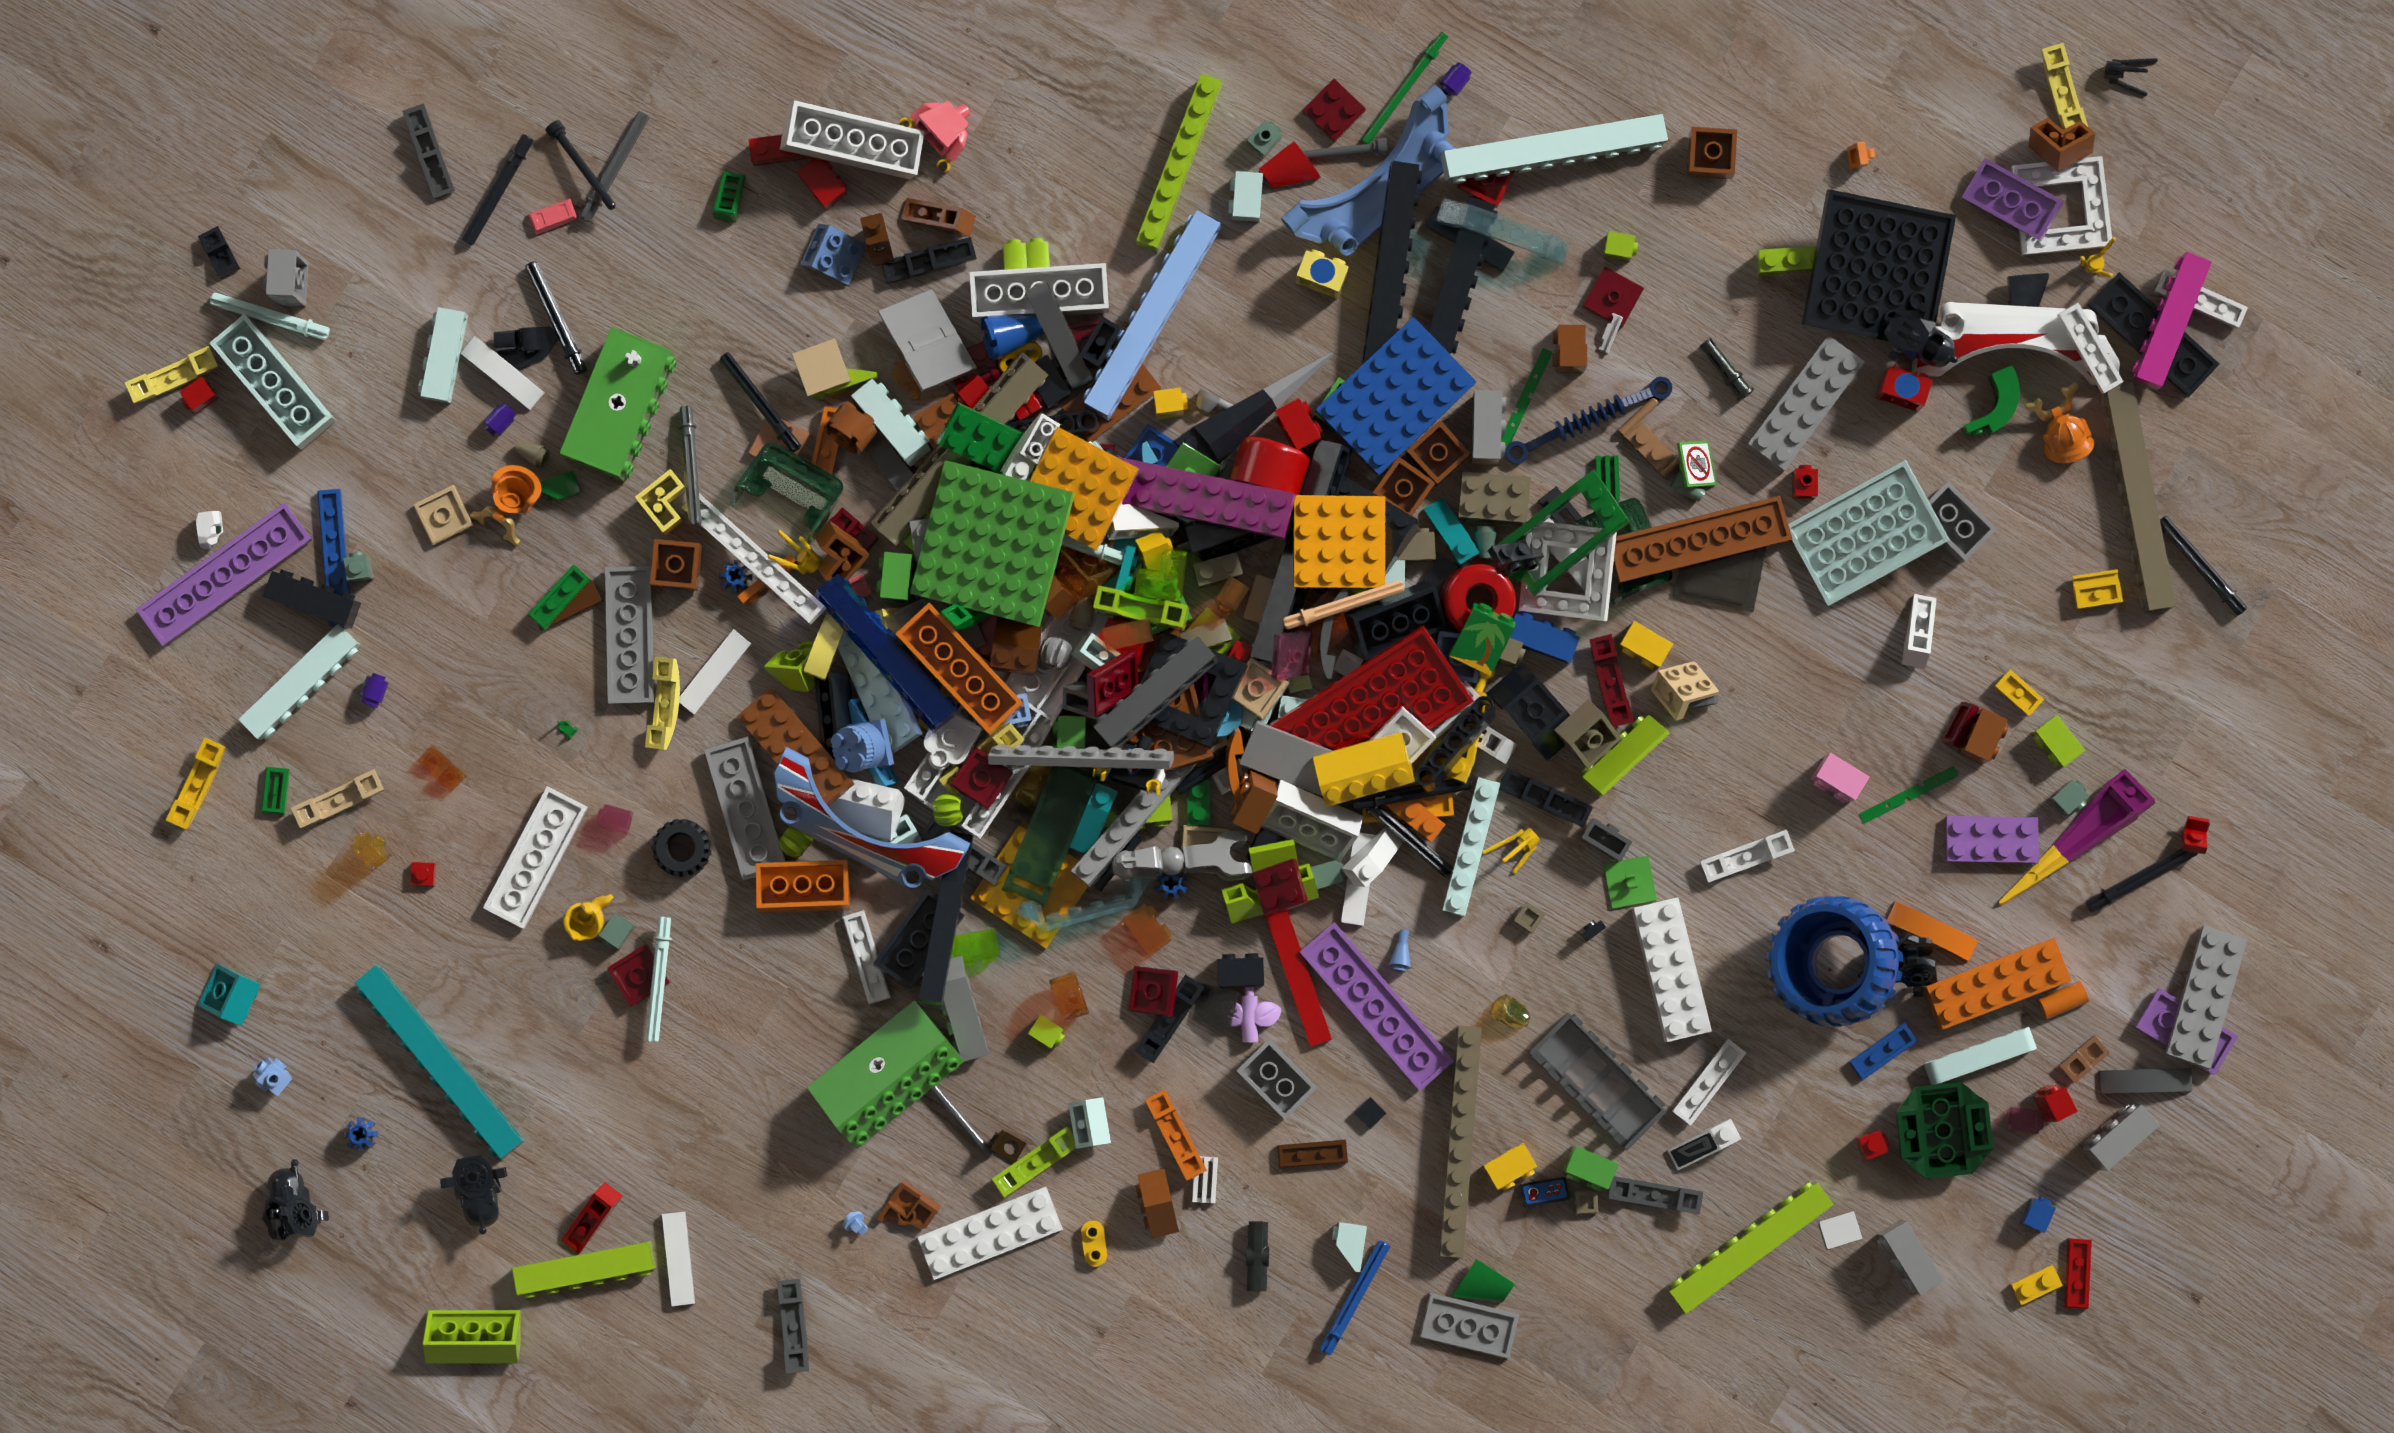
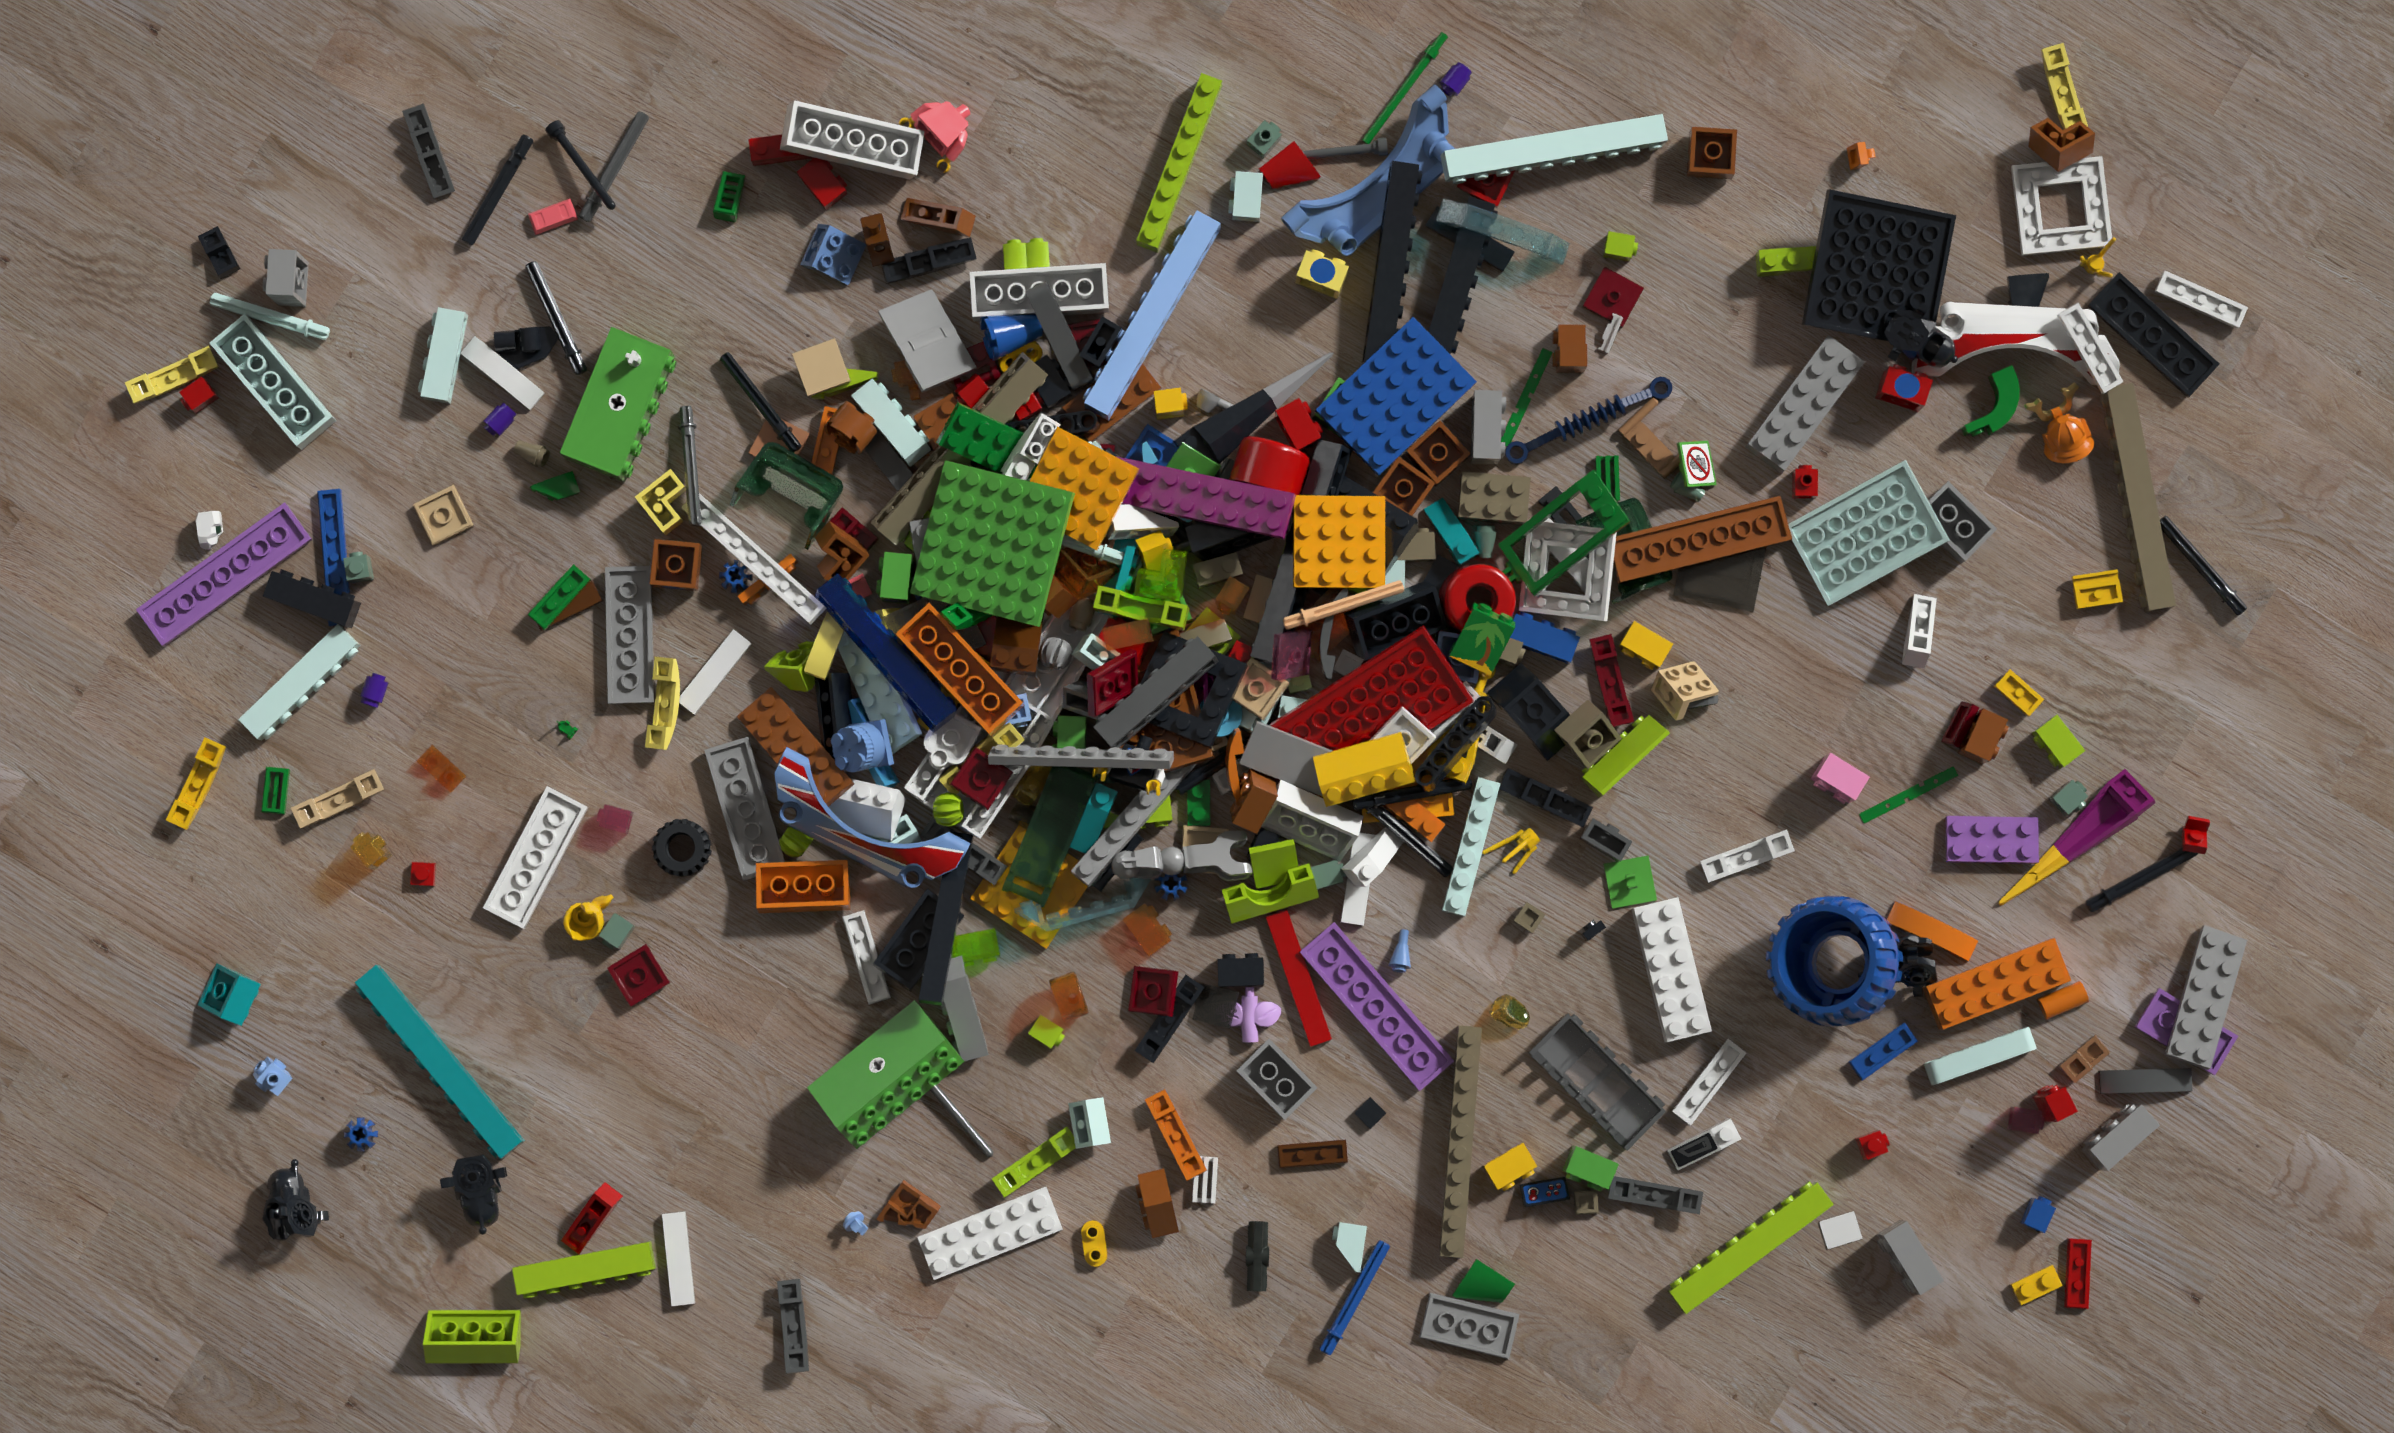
orange helmet [470,465,541,547] -> none
light aqua axle [646,917,672,1042] -> none
yellow plant [768,530,821,574] -> none
dark brown bracket [989,1130,1026,1163] -> none
dark red plate [1252,859,1309,917] -> none
dark red plate [1302,78,1366,142] -> none
black bracket [1488,541,1544,574] -> none
pearl dark grey pin [1699,338,1755,402] -> none
dark green piece [1895,1082,1994,1179] -> none
medium lavender plate [1962,158,2064,242] -> none
black plant [2104,58,2158,96] -> none
dark pink brick [2132,252,2212,390] -> none

